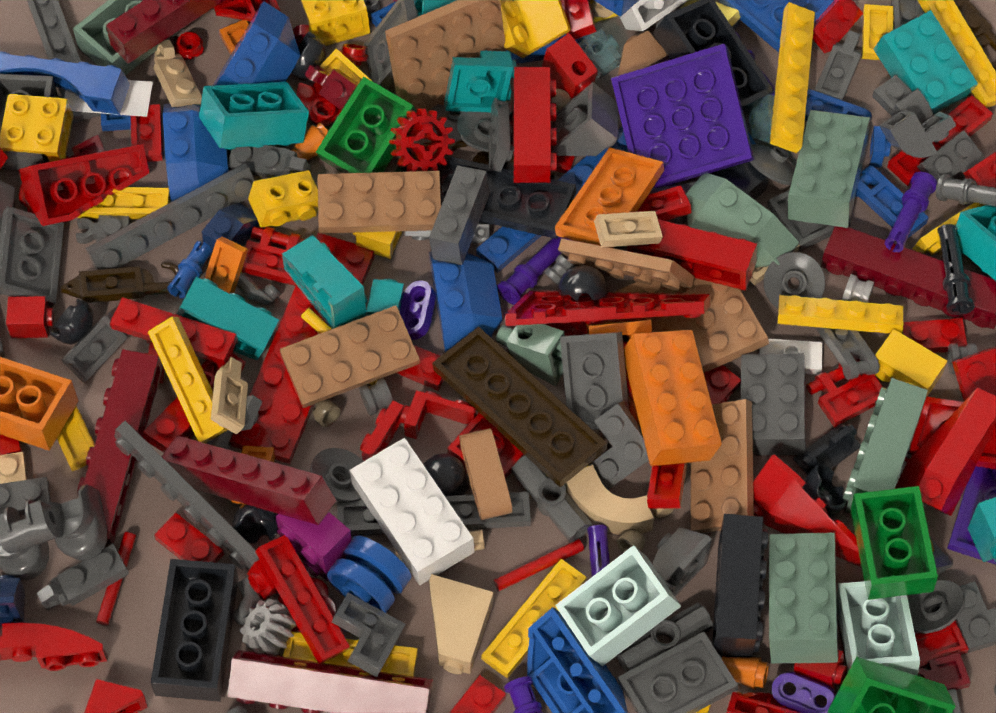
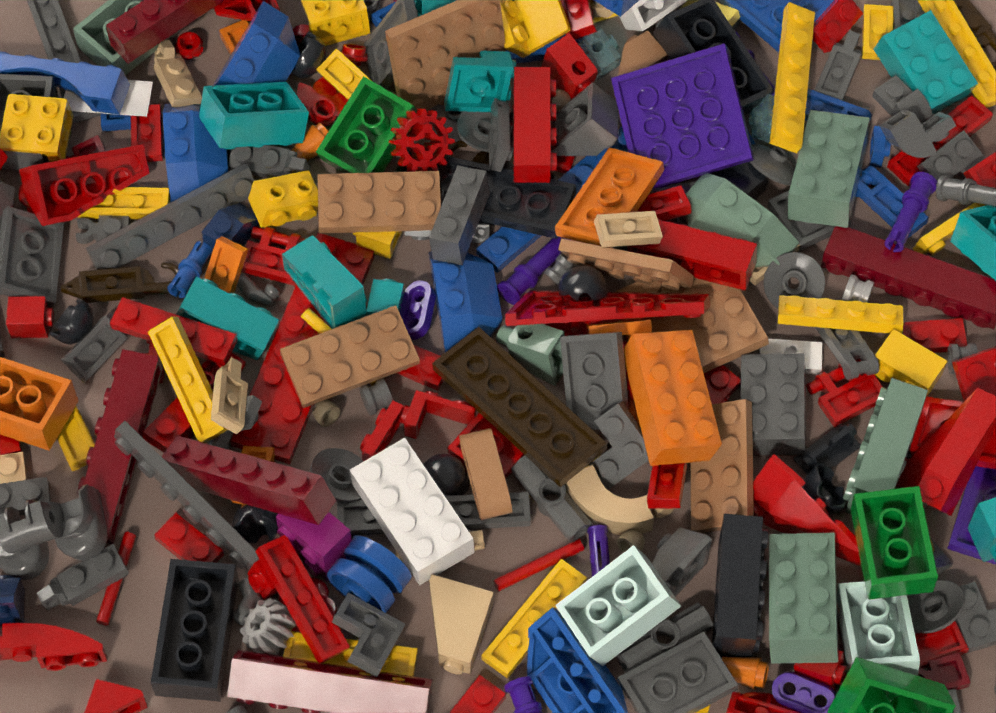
dark red plate [305,65,358,110] -> none
black pin [937,224,975,315] -> none

